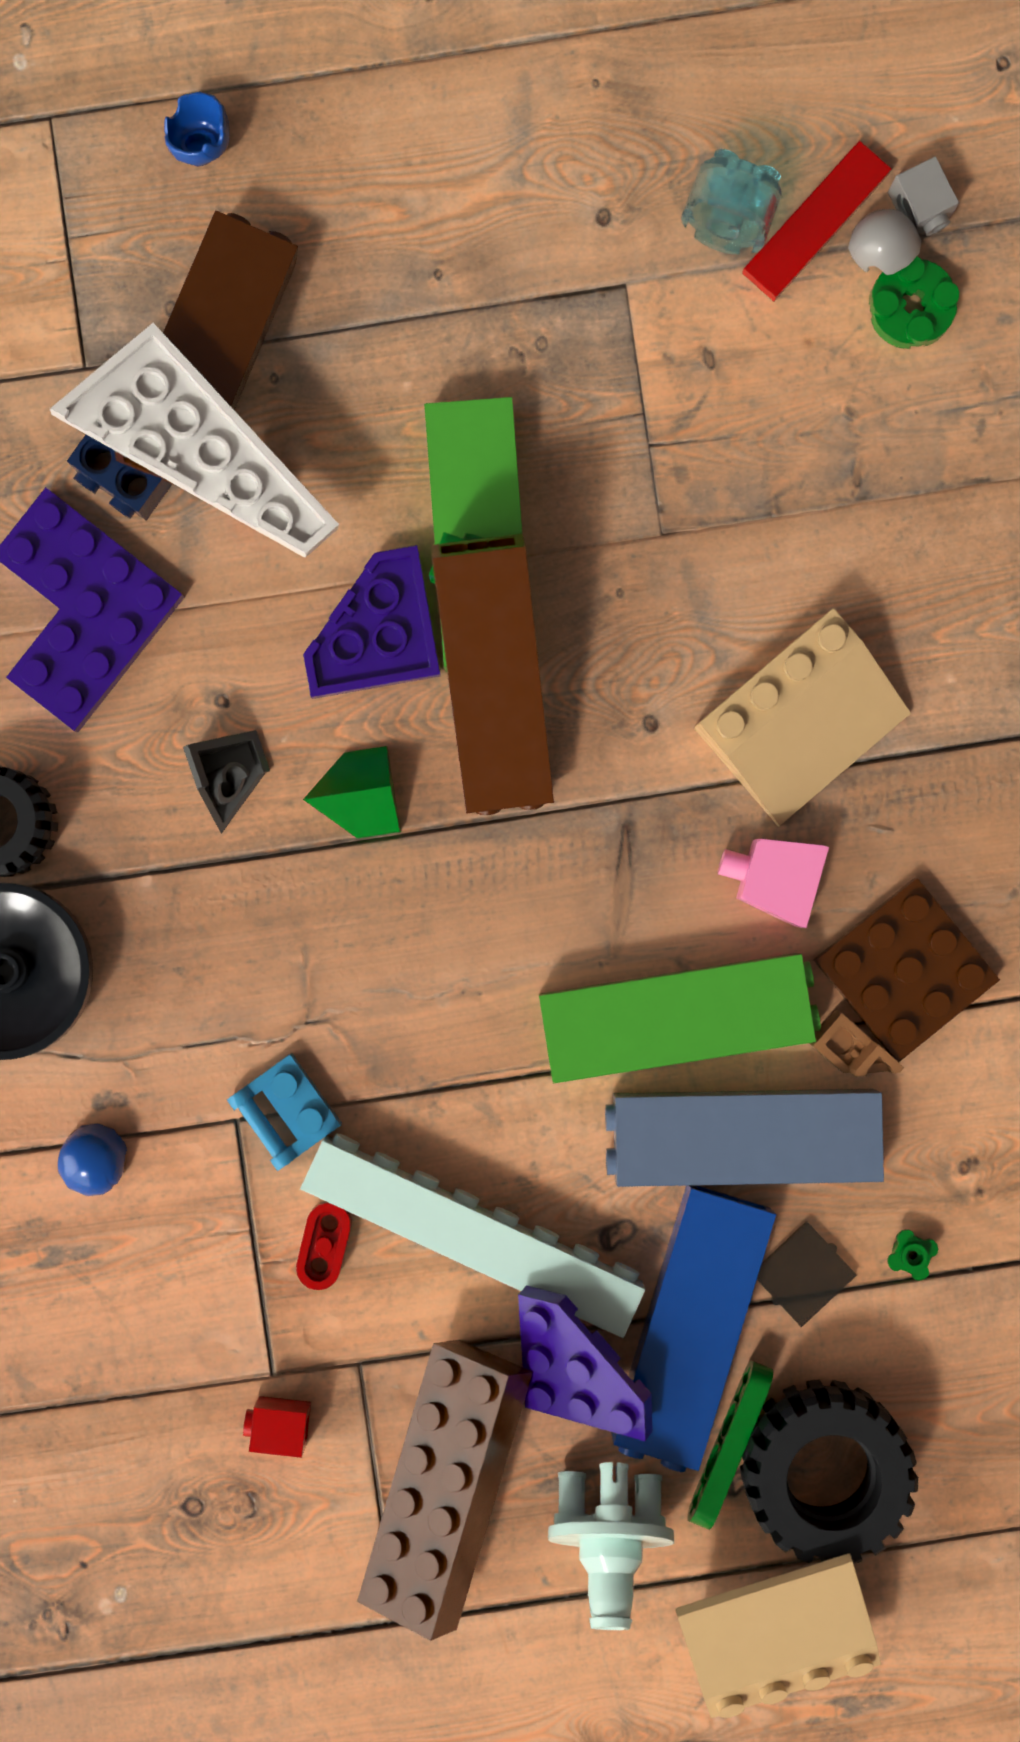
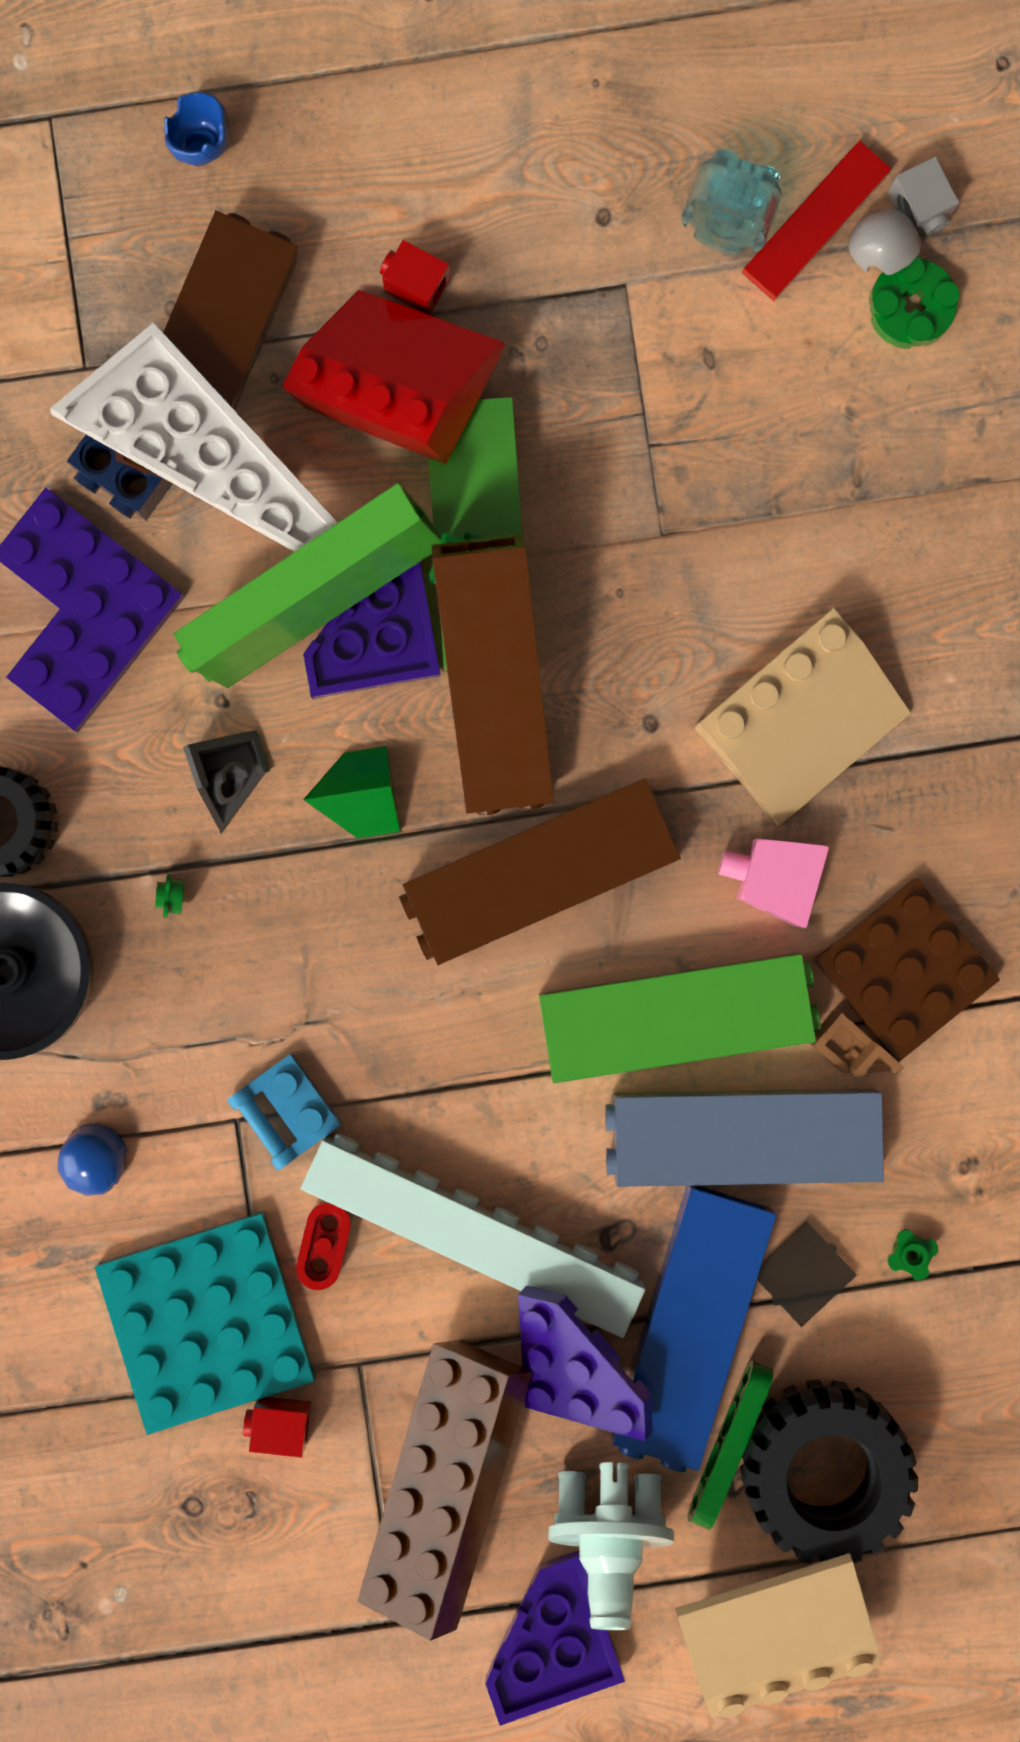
none -> teal plate [94,1211,316,1435]
none -> green plate [155,874,185,918]
none -> bright green brick [173,483,441,688]
none -> red slope [282,290,506,465]
none -> red brick [380,240,451,315]
none -> reddish brown brick [399,778,681,966]
none -> dark purple plate [485,1550,625,1726]

